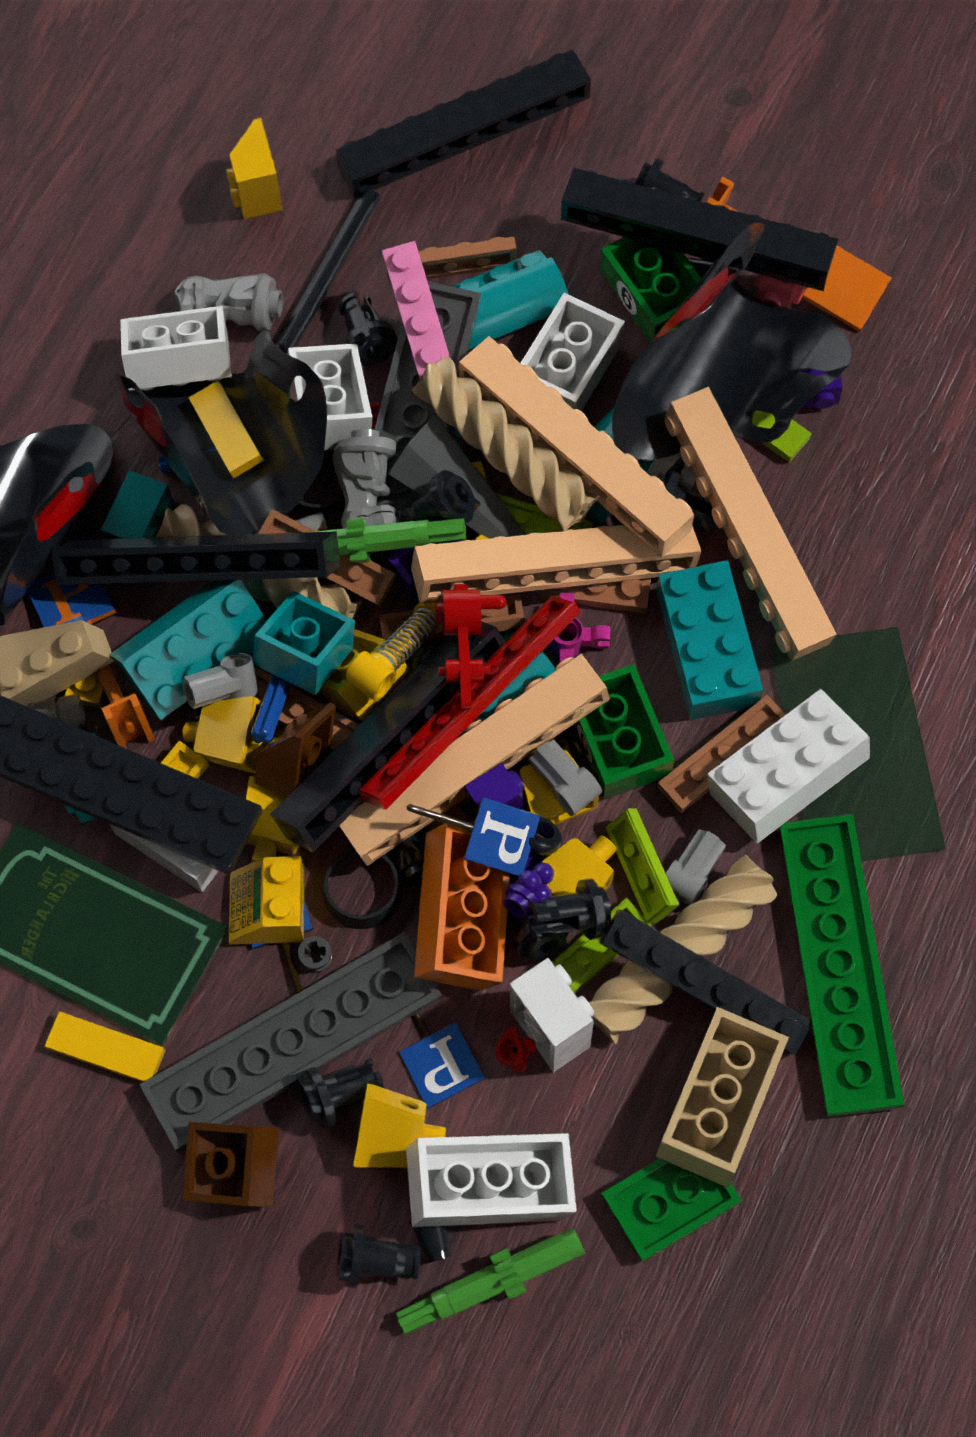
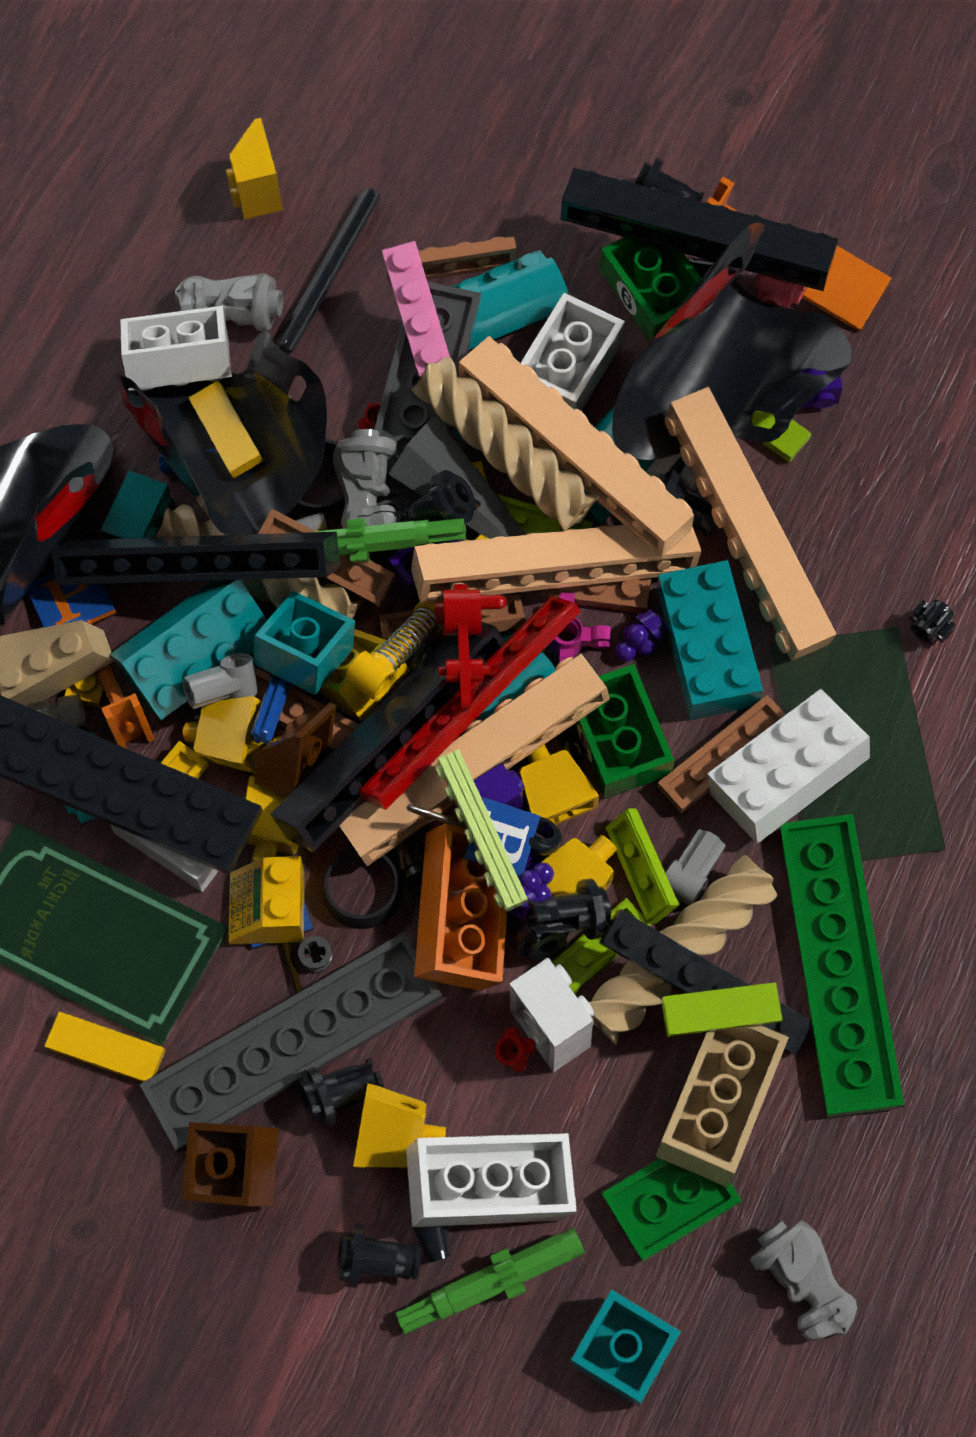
white brick [288,344,372,450] -> none
black brick [336,49,591,198] -> none
black piece [338,292,398,366] -> none
blue piece [399,1012,485,1109] -> none
light grey piece [530,739,602,816] -> none
none -> yellowish green piece [435,749,528,912]
none -> teal brick [570,1289,681,1407]
none -> dark purple piece [614,609,668,662]
none -> lime tile [661,982,782,1037]
none -> light grey animal [750,1220,857,1341]
none -> black gear [910,599,956,644]

